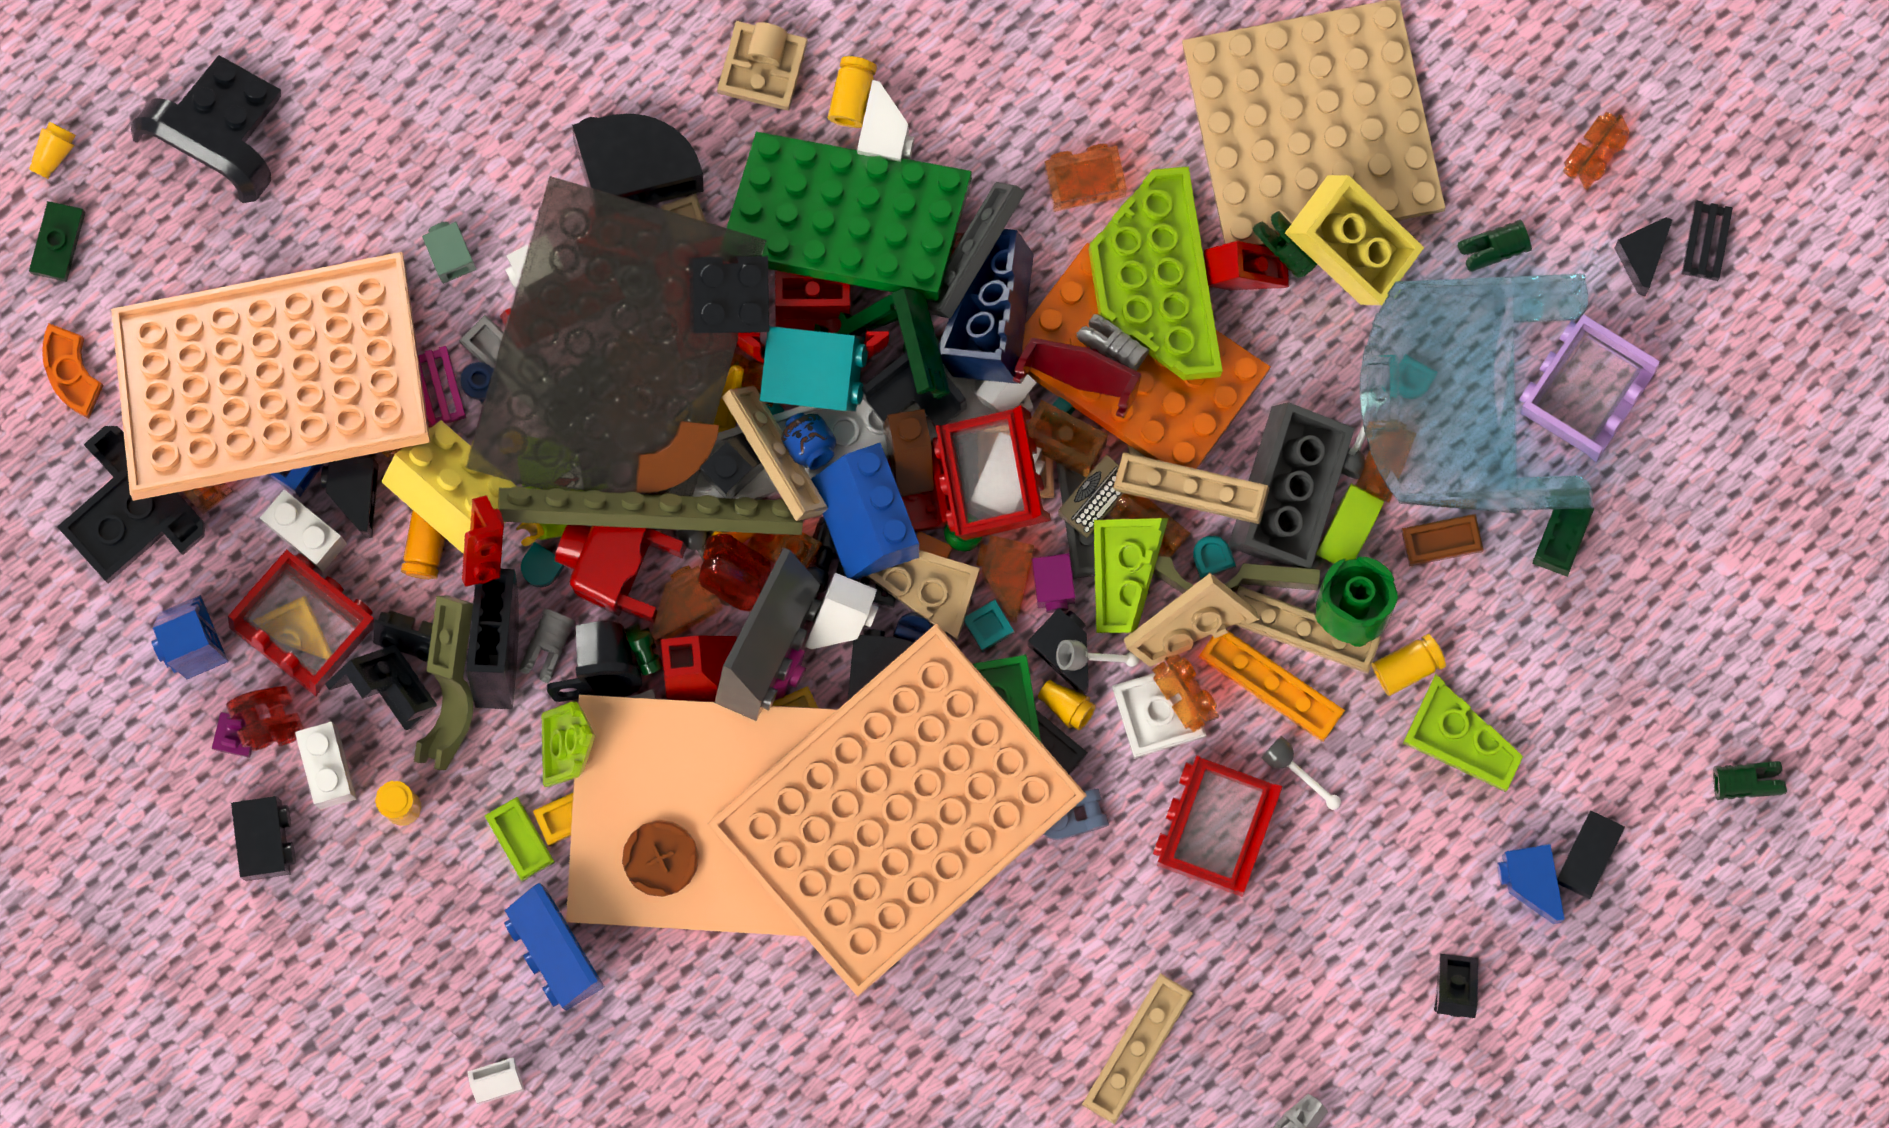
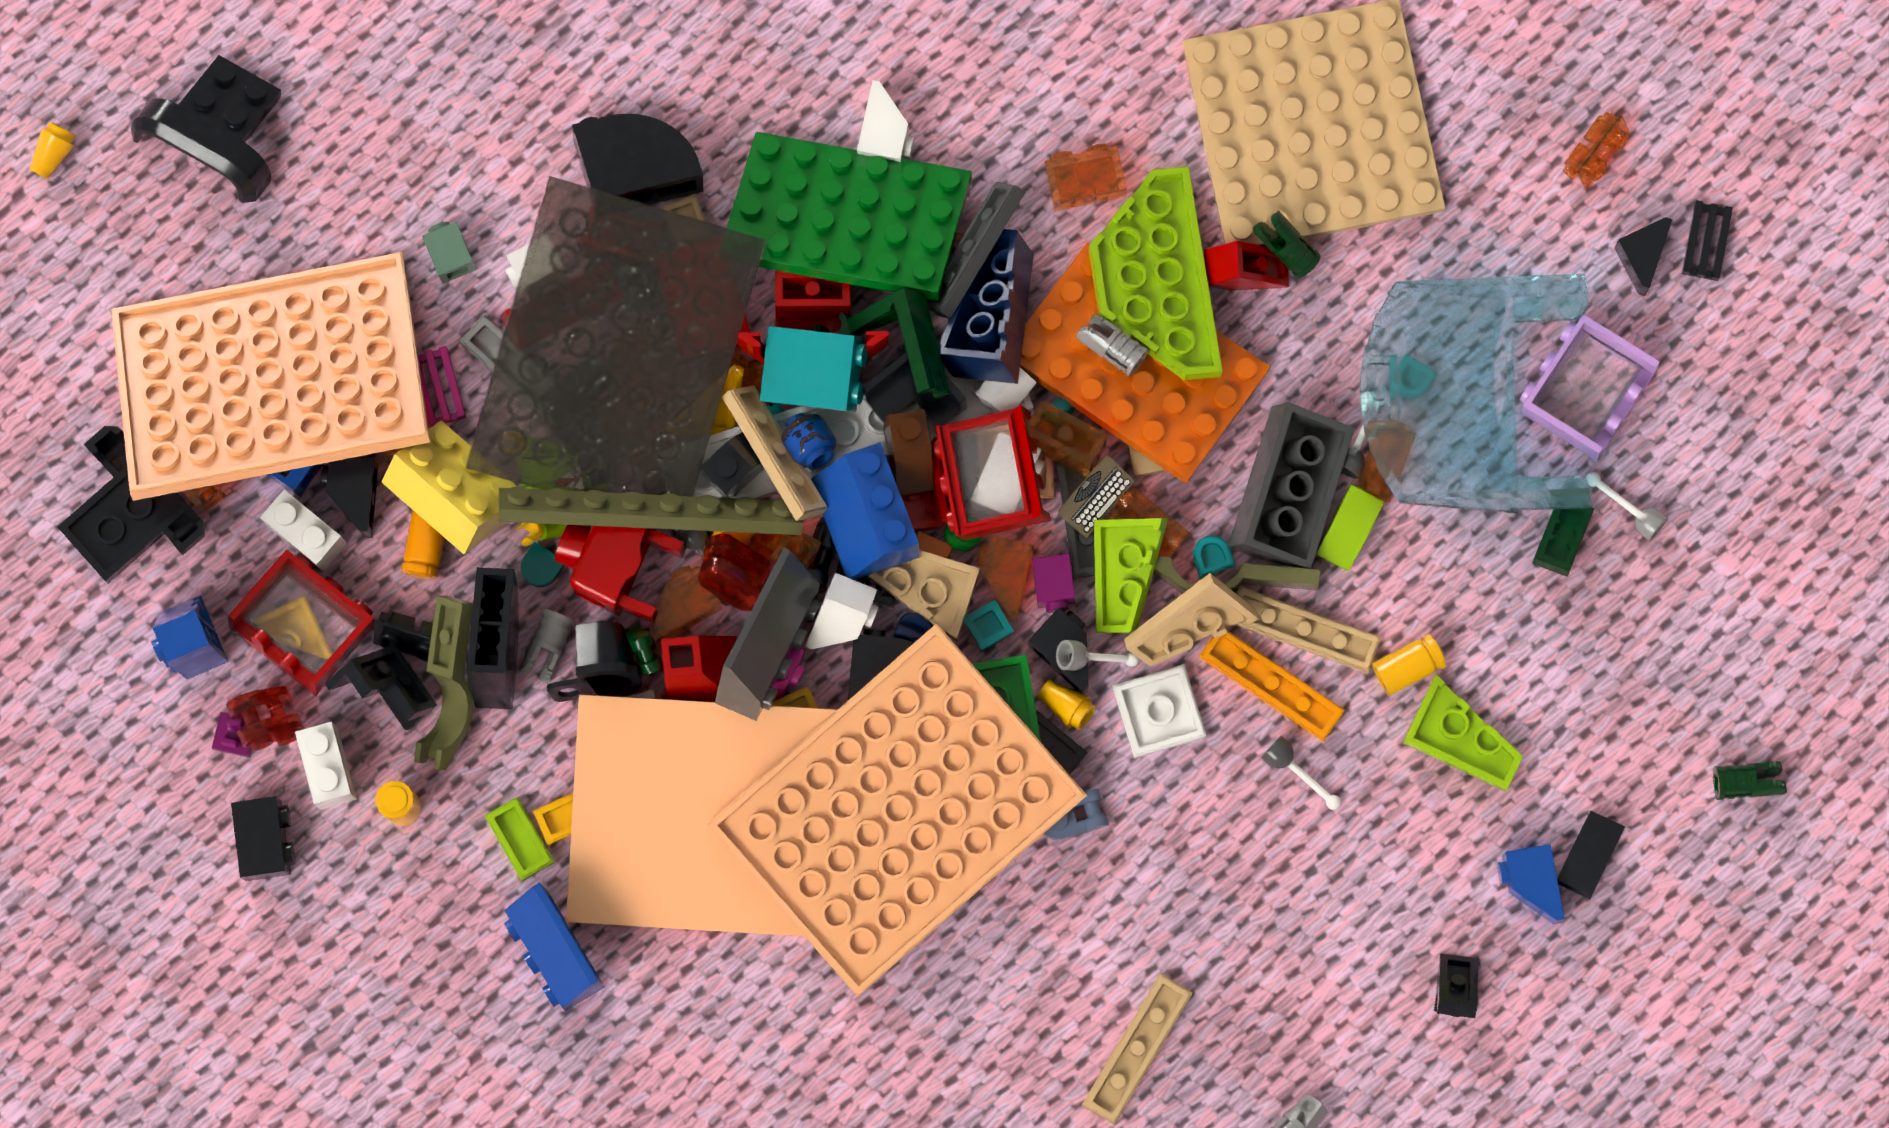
dark green plate [29,201,85,282] -> none
orange tile [42,323,104,419] -> none
dark blue plate [460,362,498,404] -> none
red bracket [462,495,504,587] -> none
white piece [468,1058,524,1105] -> none
lime tile [541,702,595,787] -> none
dark orange tile [622,820,699,897] -> none
dark orange tile [635,421,719,493] -> none
black piece [689,256,769,334] -> none
tan plate [717,21,808,111] -> none
yellow piece [827,56,877,128] -> none
dark red piece [1013,338,1141,418] -> none
tan tile [1113,452,1269,524] -> none
clear orange hinge [1152,654,1219,733] -> none
window [1153,755,1283,897] -> none
light yellow brick [1285,175,1424,305] -> none
green brick [1315,557,1398,647] -> none
dark orange tile [1401,514,1484,567] -> none
dark green hinge [1457,219,1532,272] -> none
none -> hinge [1586,472,1668,541]

